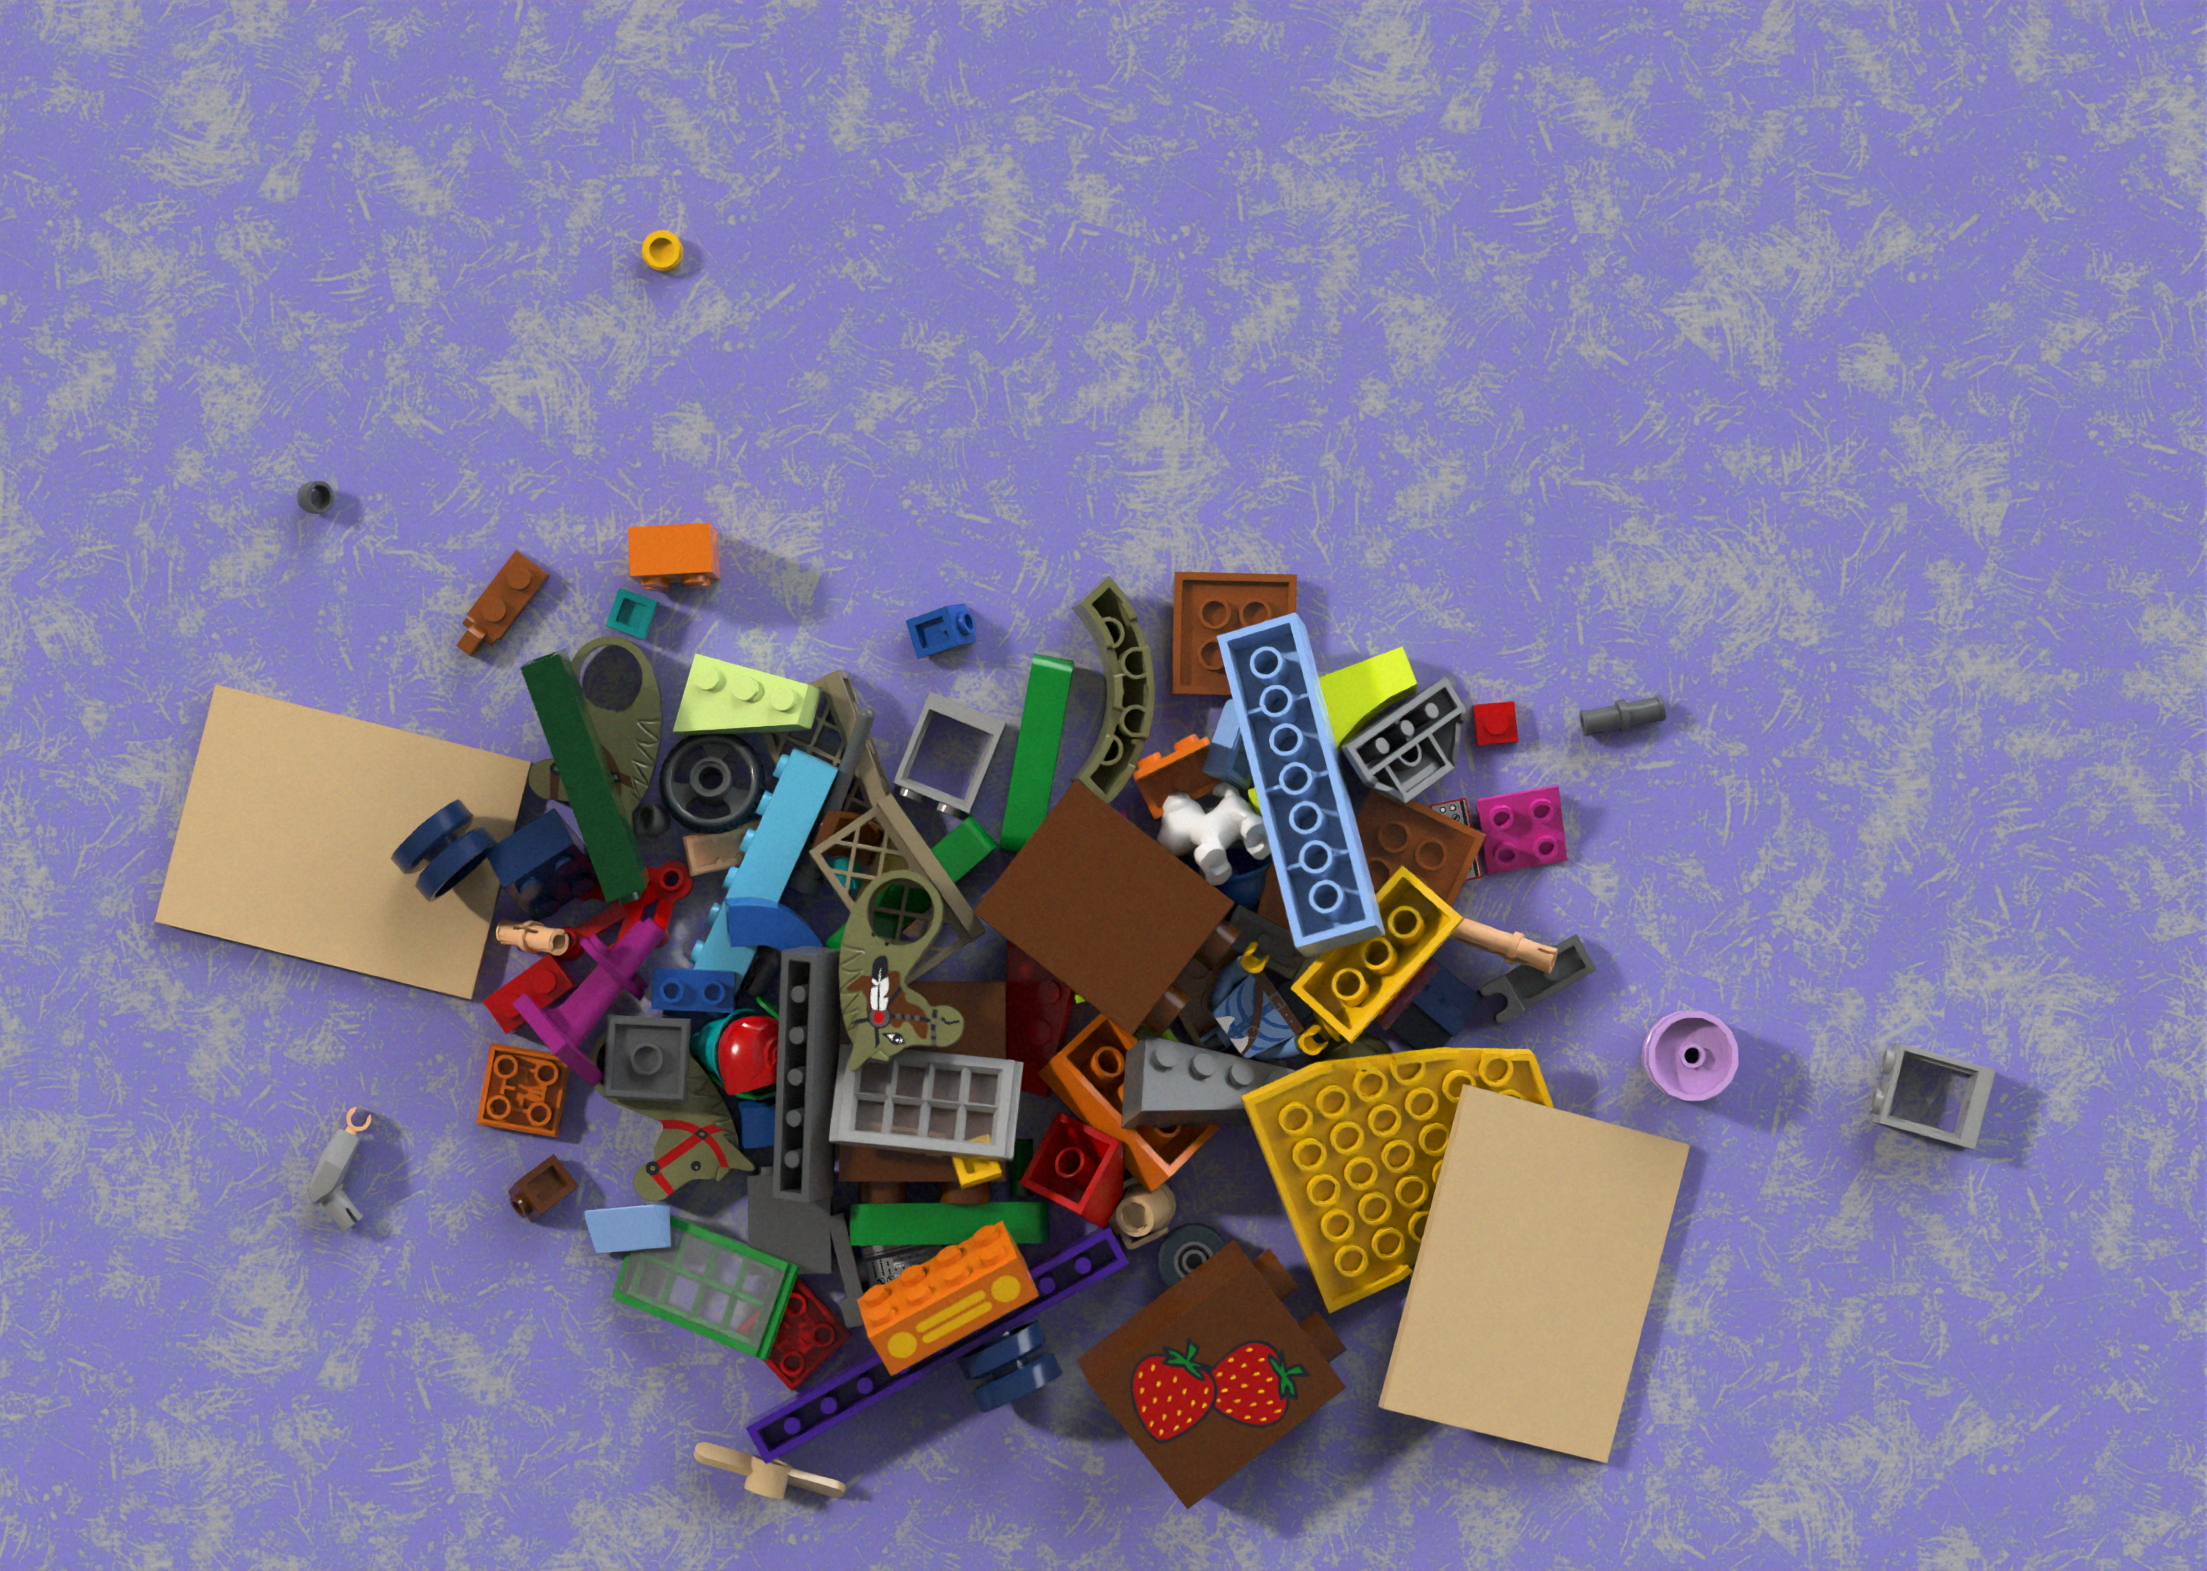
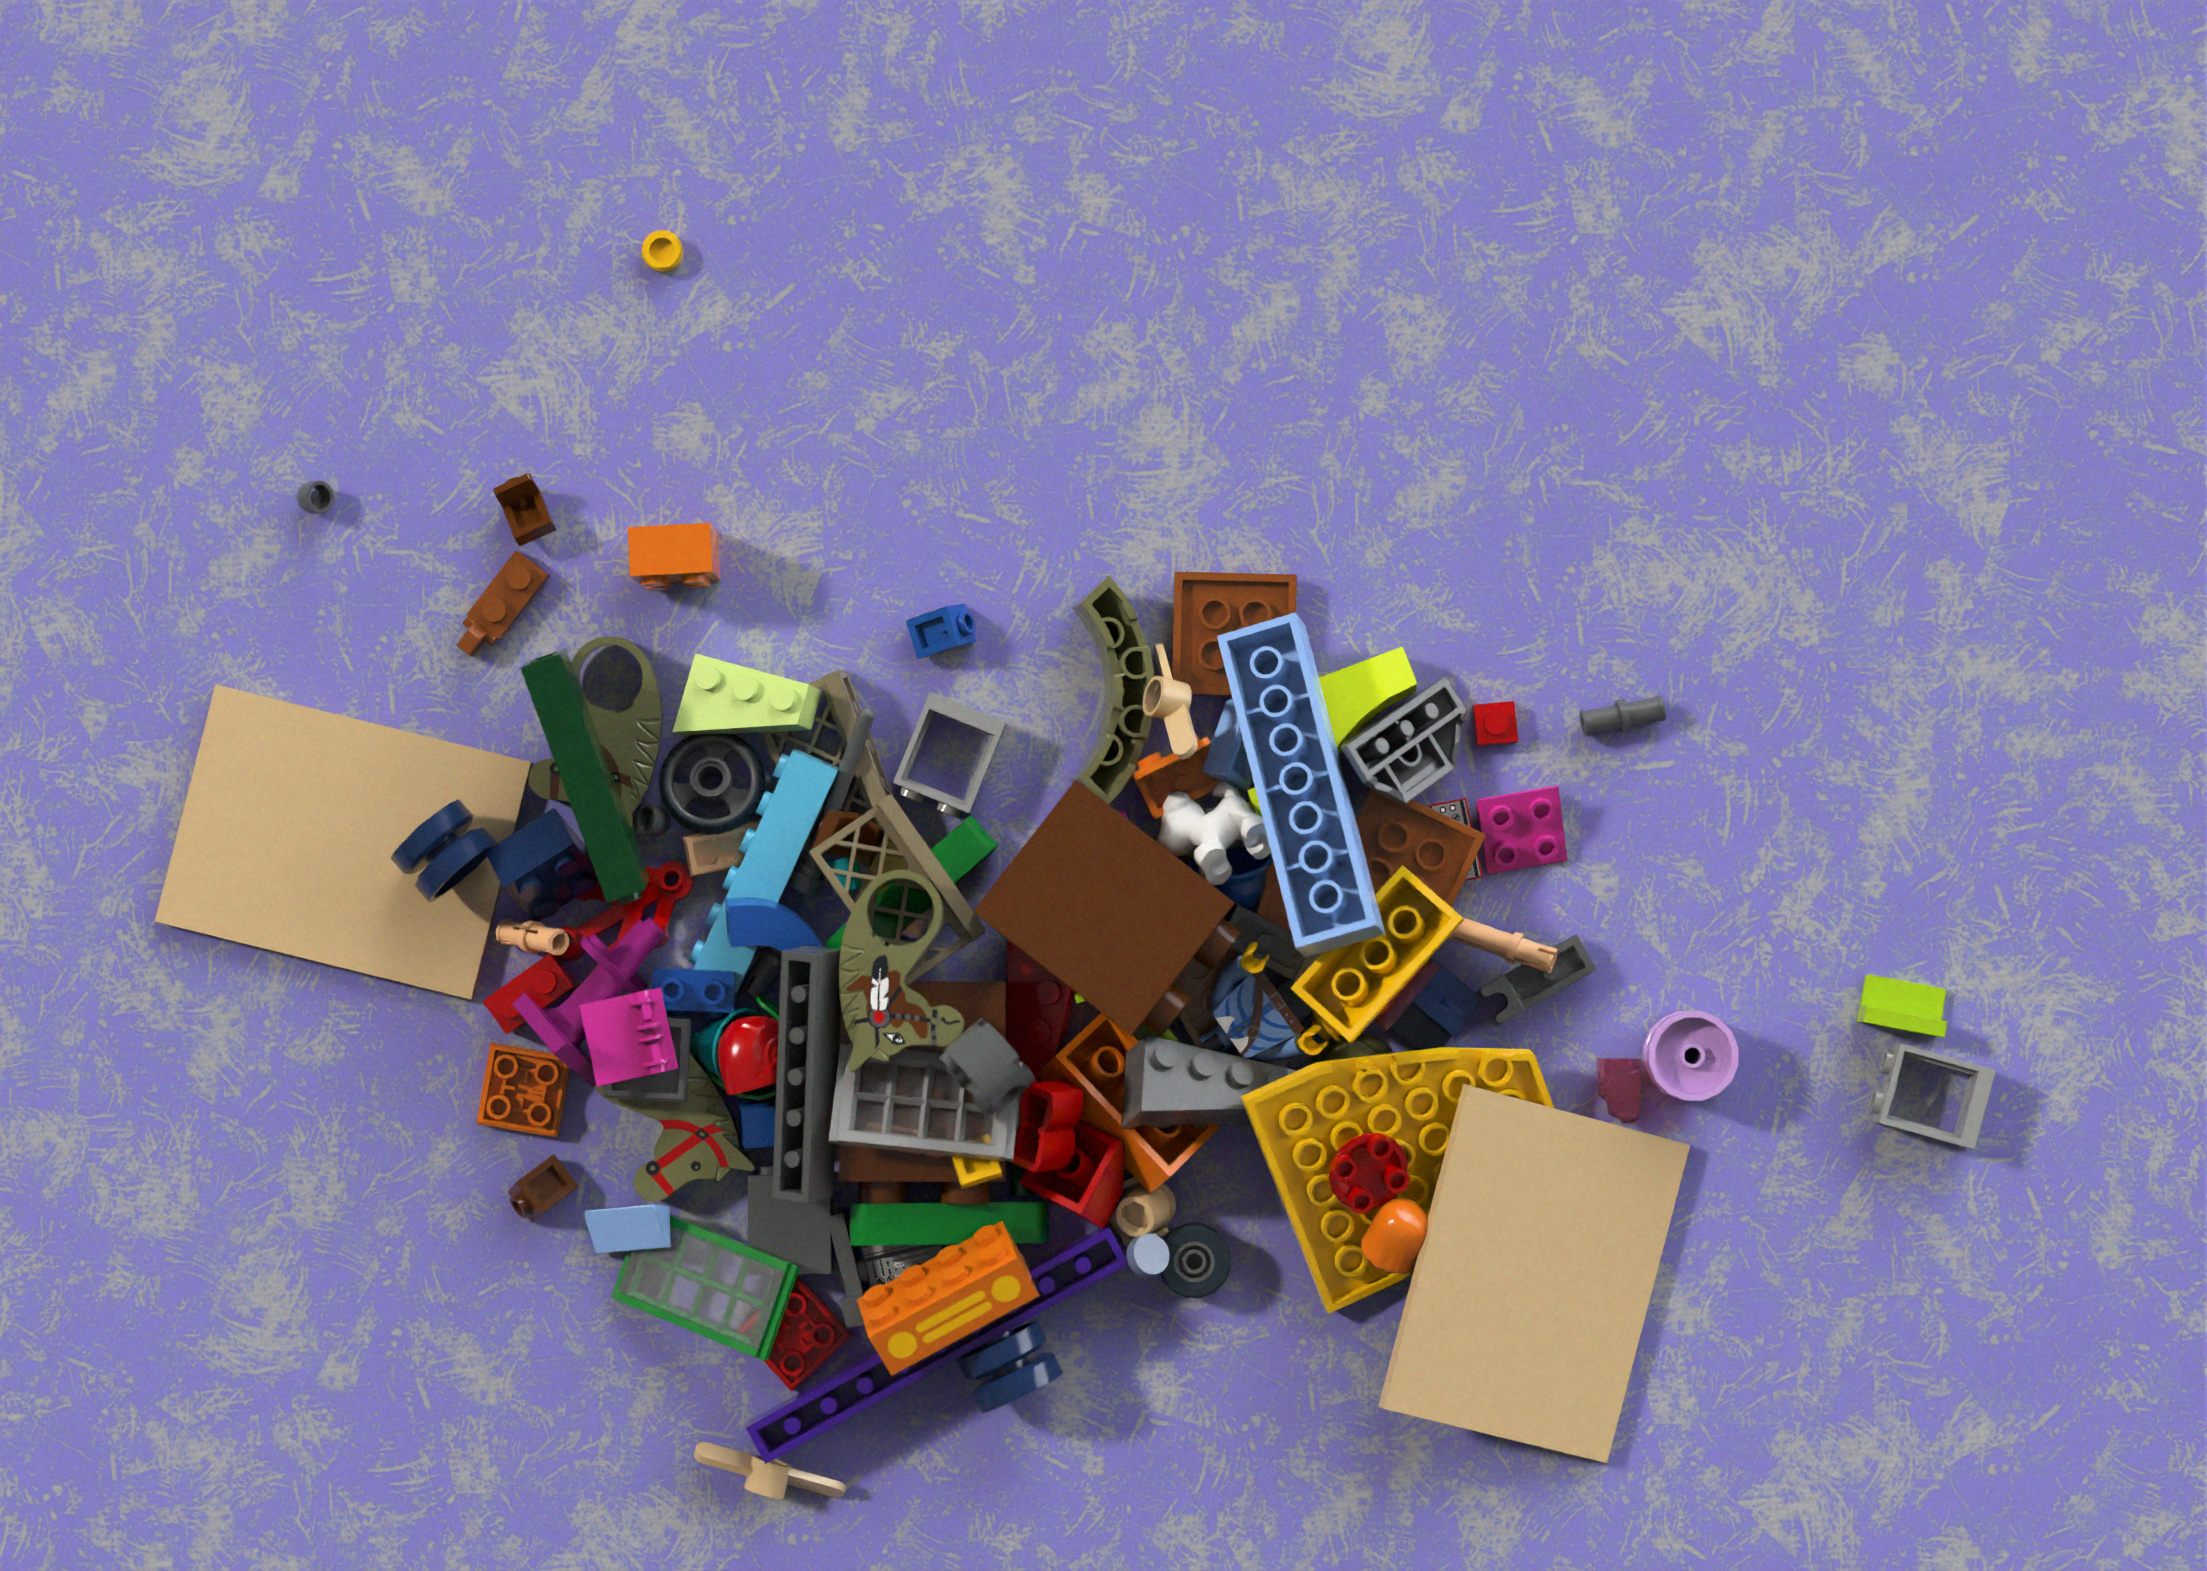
light grey arm [308,1106,371,1232] -> none
teal plate [605,588,659,641] -> none
green beam [999,654,1074,853] -> none
reddish brown brick [1077,1239,1347,1510] -> none
none -> reddish brown bracket [493,473,557,547]
none -> dark pink hinge [579,987,678,1087]
none -> dark grey brick [939,1018,1036,1118]
none -> red brick [1012,1080,1084,1172]
none -> tile [1126,1233,1170,1277]
none -> tan piece [1143,643,1198,759]
none -> red dish [1329,1133,1410,1214]
none -> orange hair [1361,1198,1428,1274]
none -> clear pink rock [1596,1058,1641,1124]
none -> lime panel [1856,974,1948,1038]

